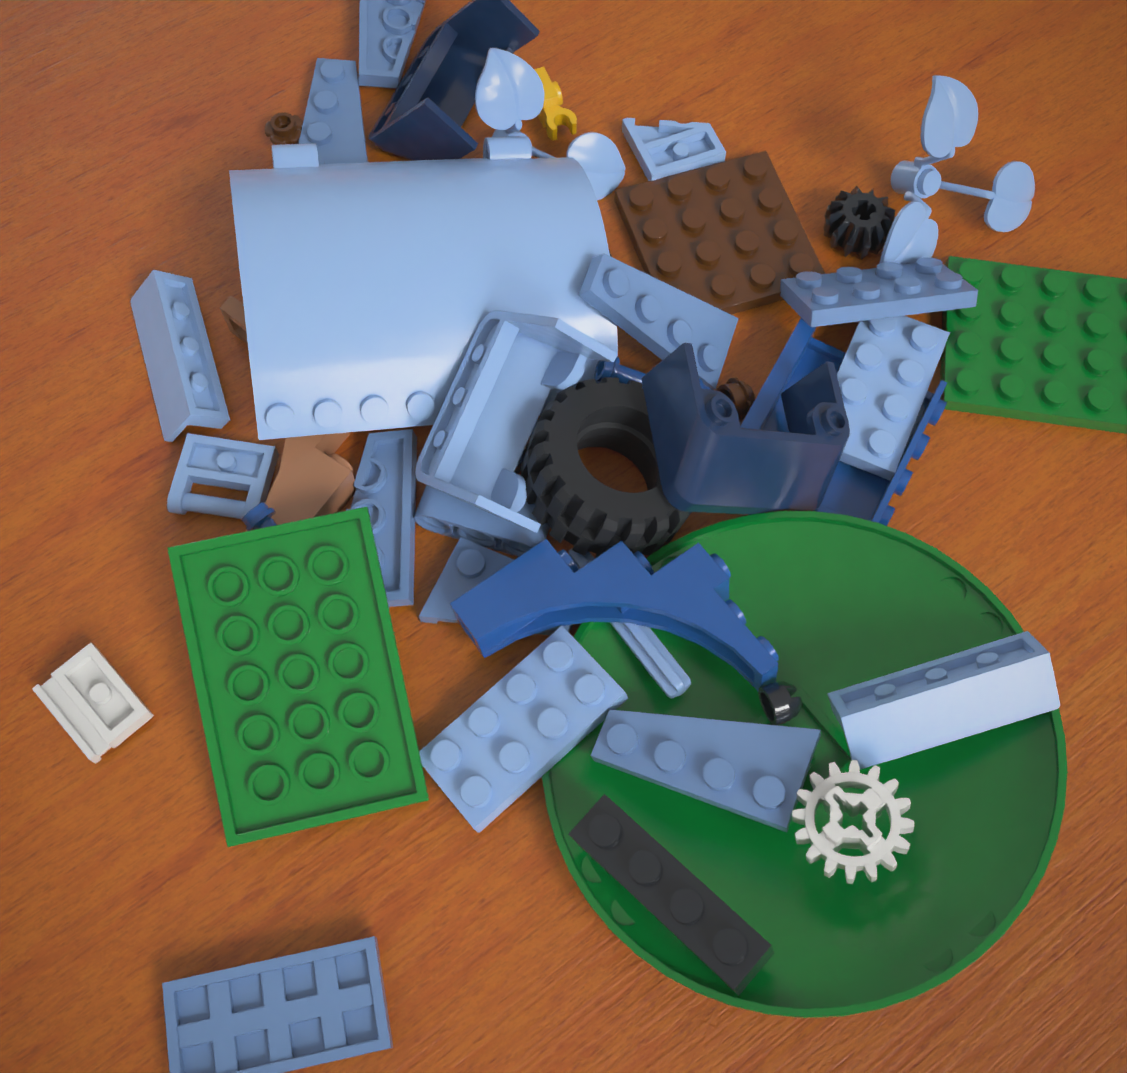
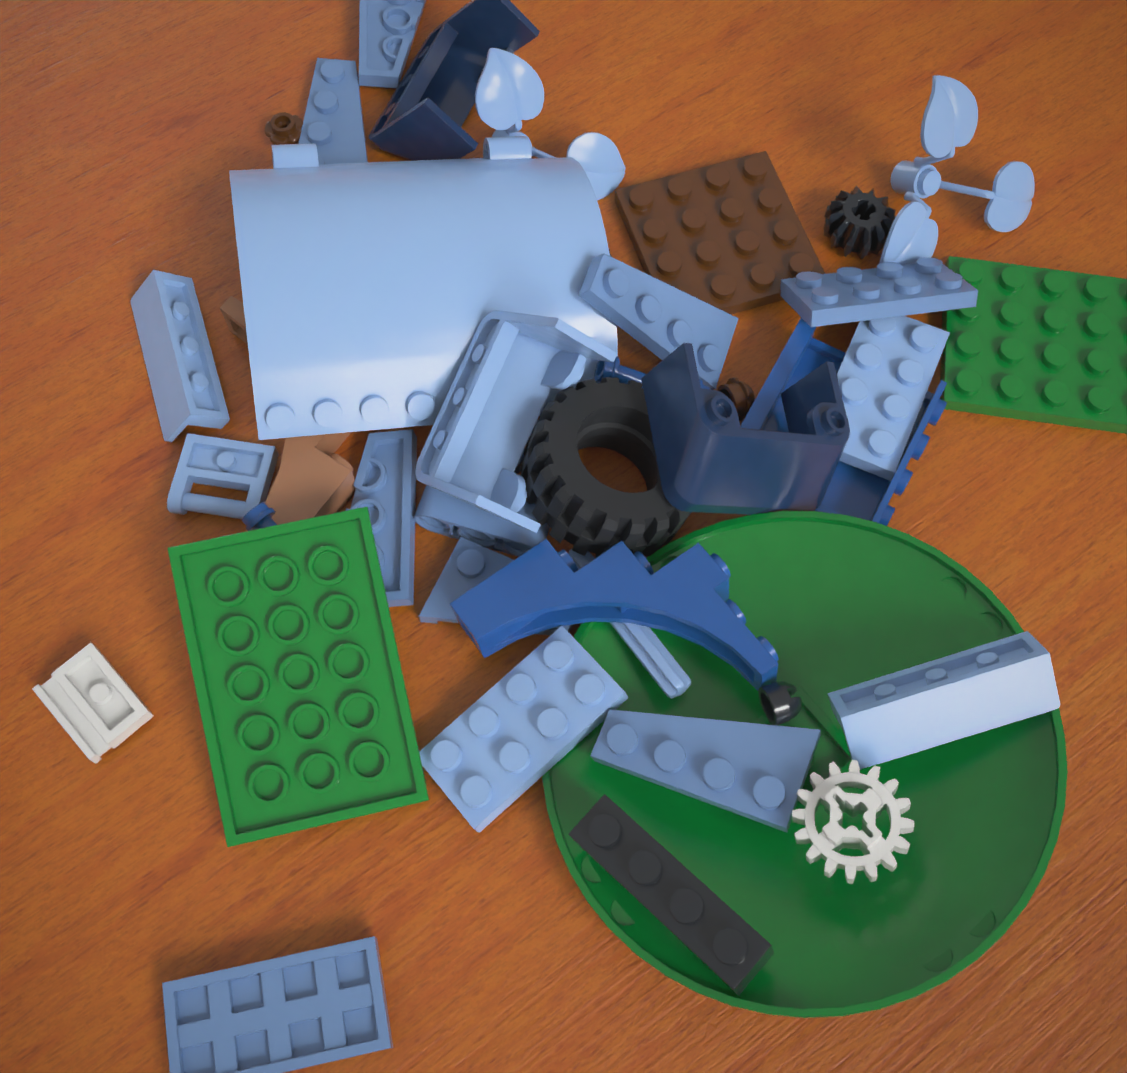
yellow plate [534,67,577,141] -> none
light blue wing [622,118,726,181] -> none

